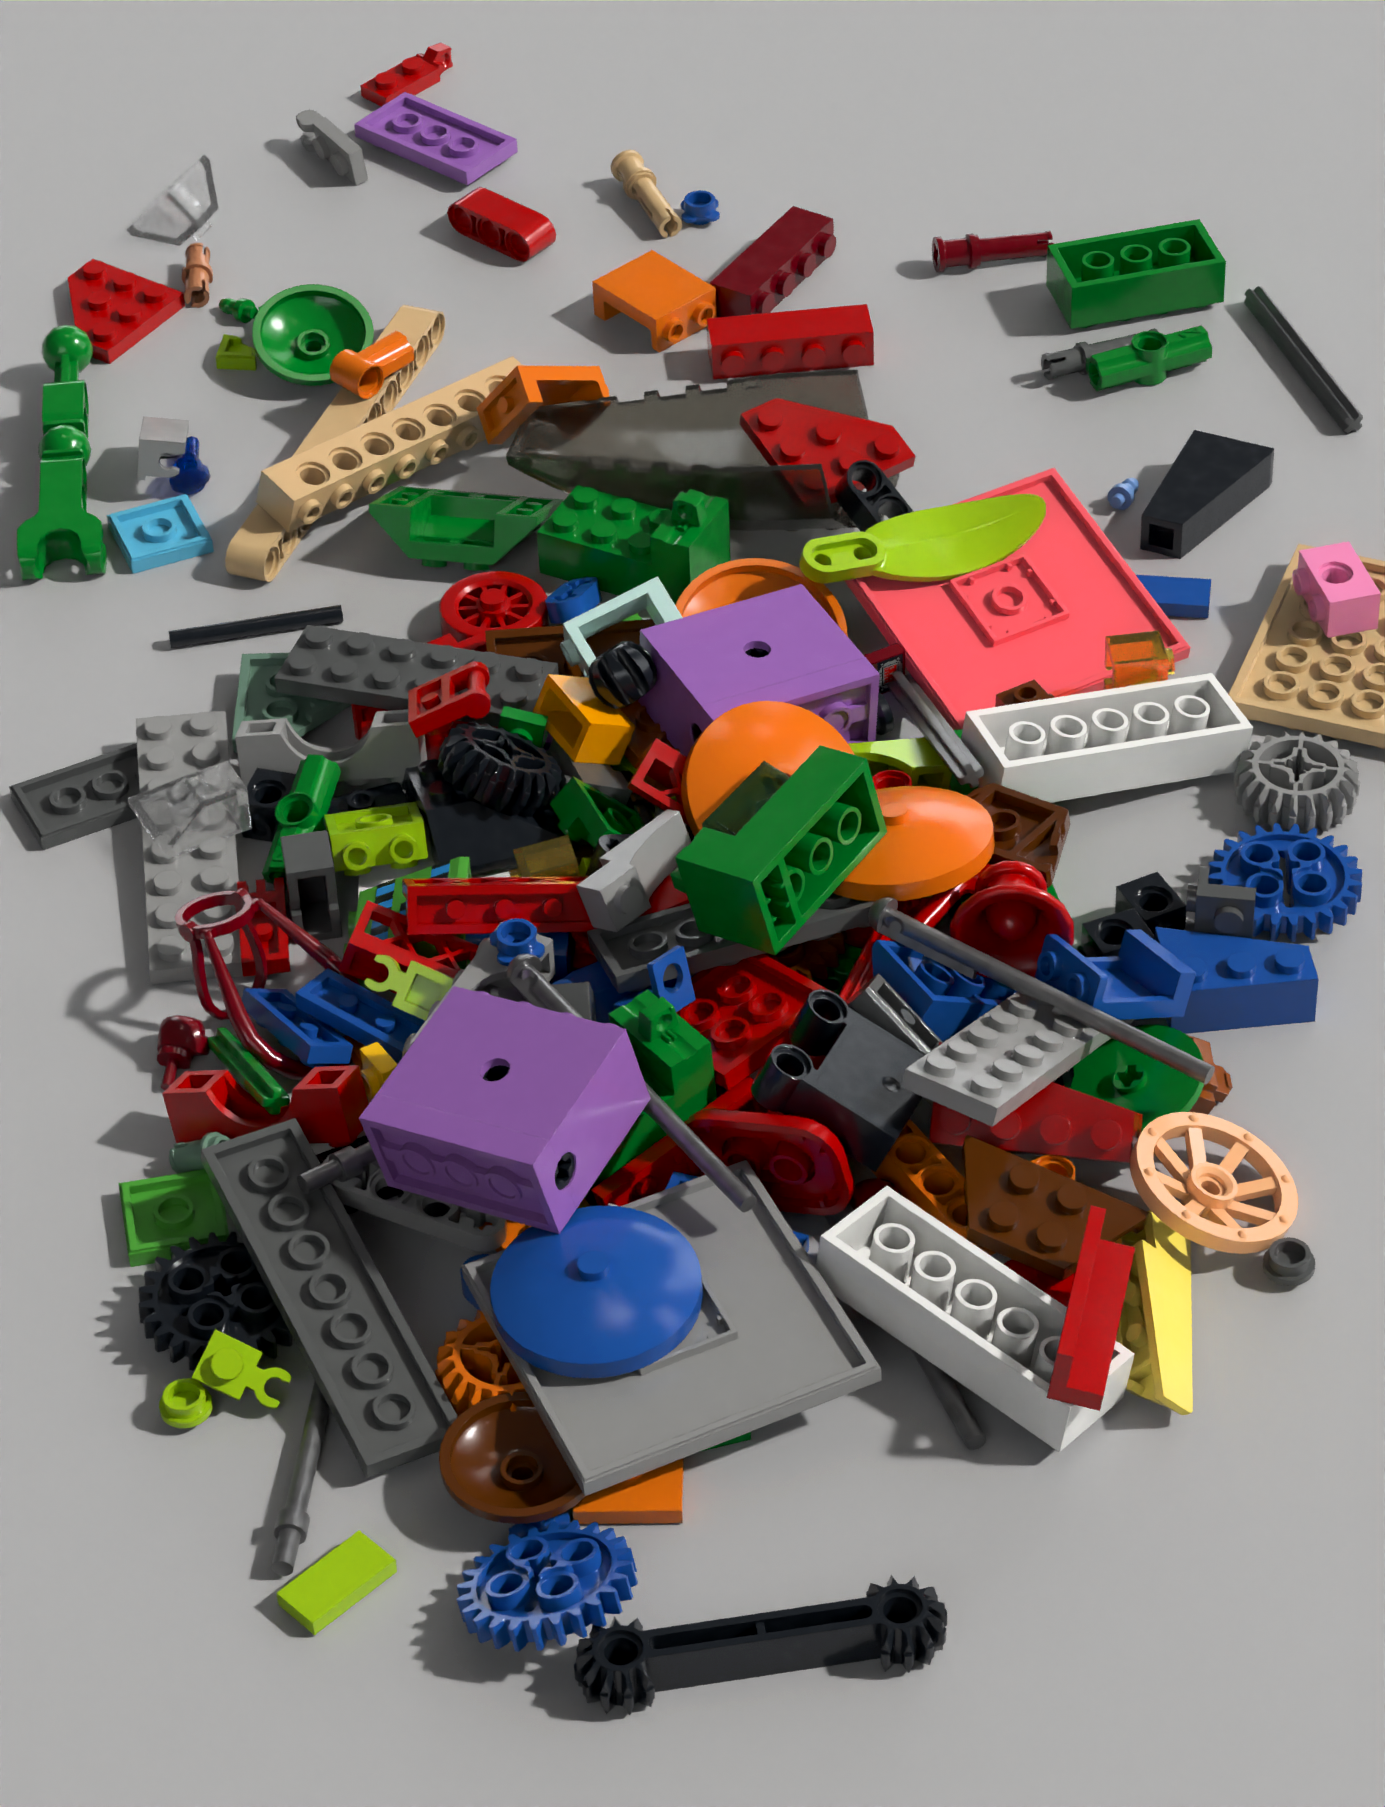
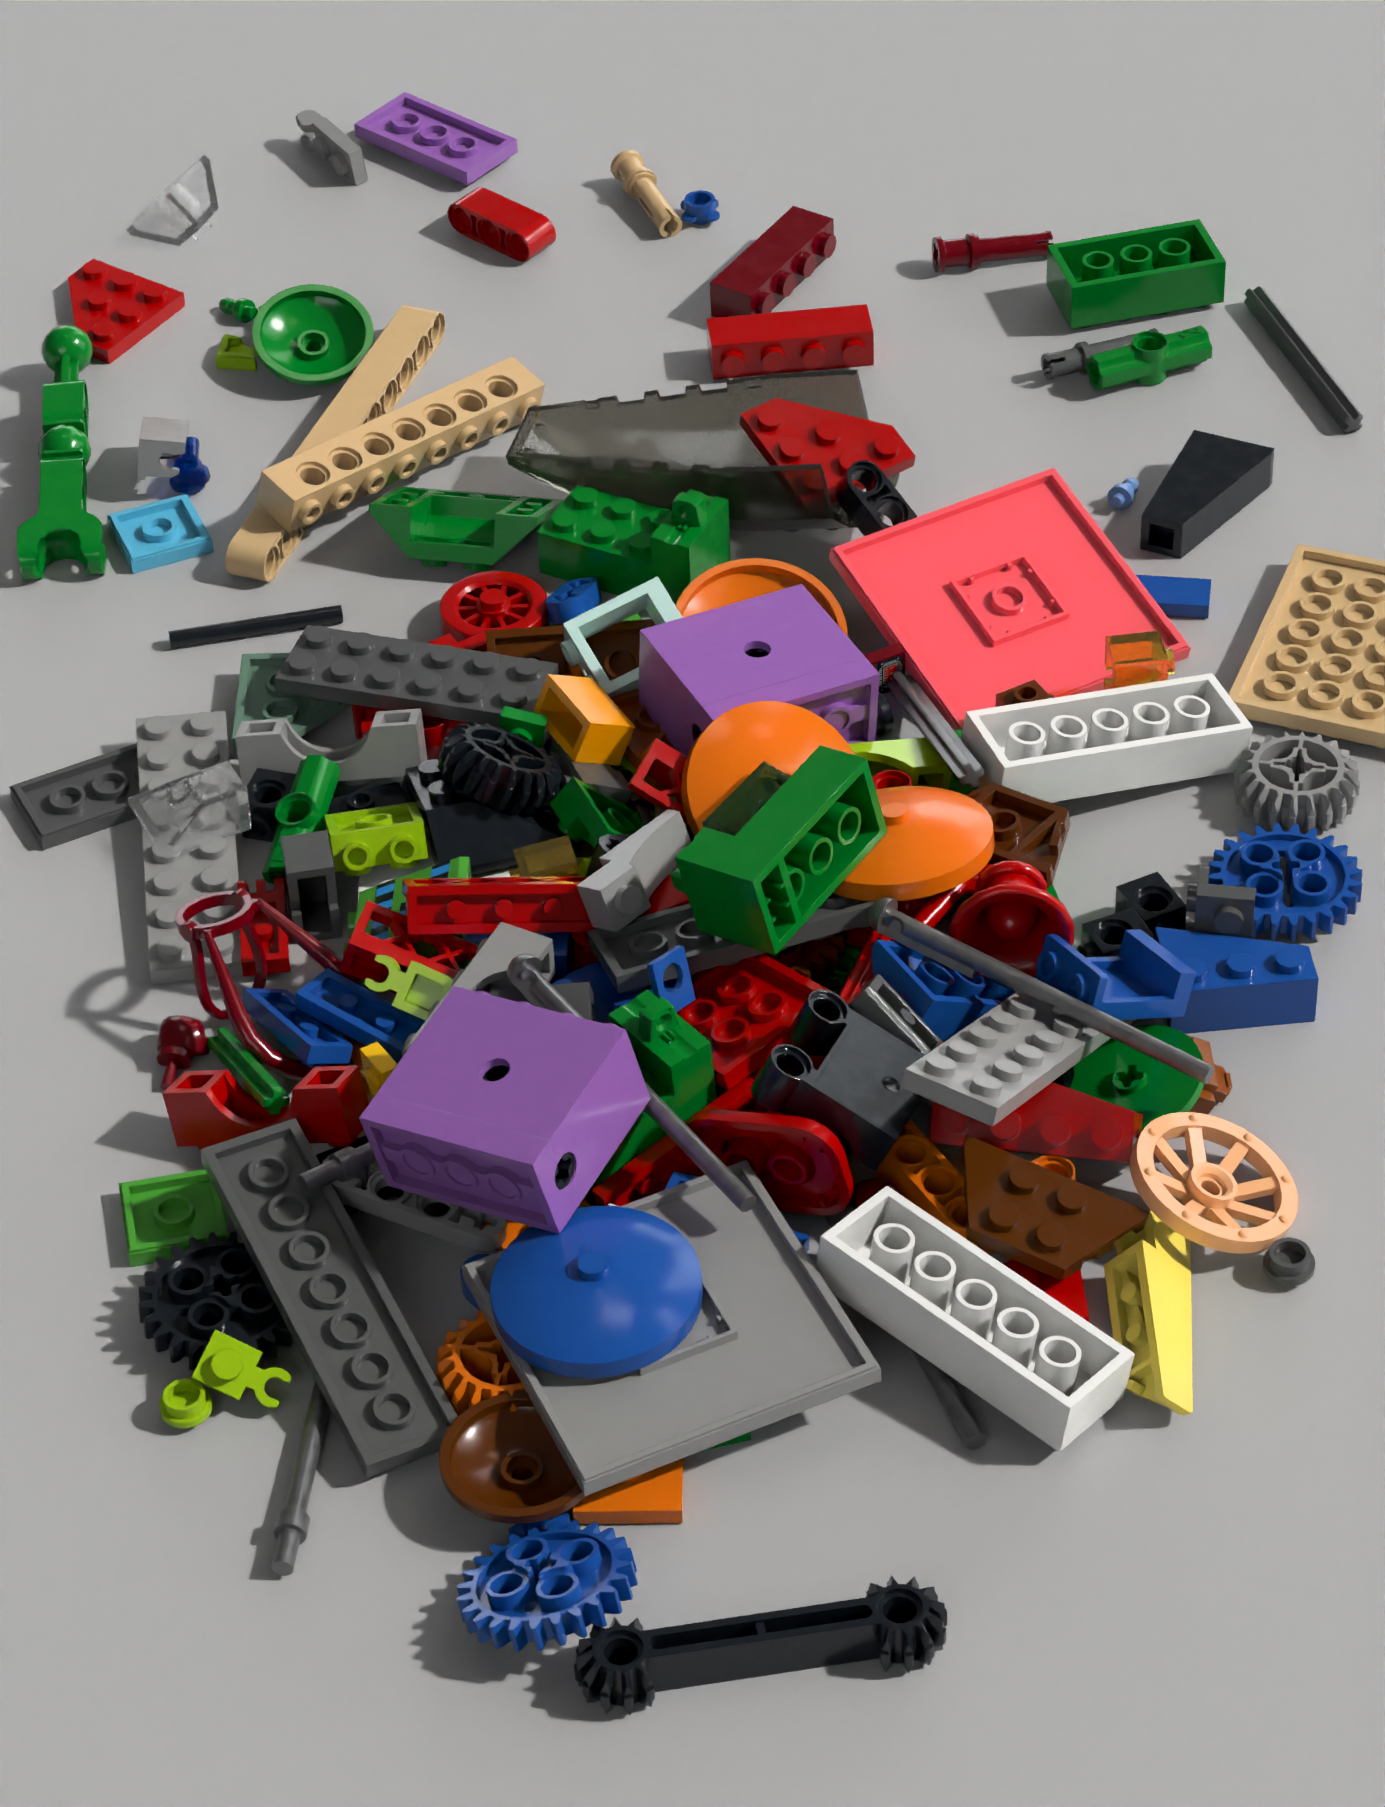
sand green pin [169,1132,230,1174] -> none
nougat pin [182,243,213,308] -> none
lime tile [276,1530,397,1635] -> none
orange piece [330,331,414,399] -> none
red hinge [360,42,453,107] -> none
red plate [408,661,491,738] -> none
orange panel [476,365,611,445] -> none
blue plate [489,918,545,966] -> none
black piece [588,641,657,709] -> none
orange panel [592,250,717,352] -> none
lime plant [799,494,1046,584] -> none
red fence [1047,1205,1135,1411] -> none
bright pink brick [1292,541,1381,638] -> none

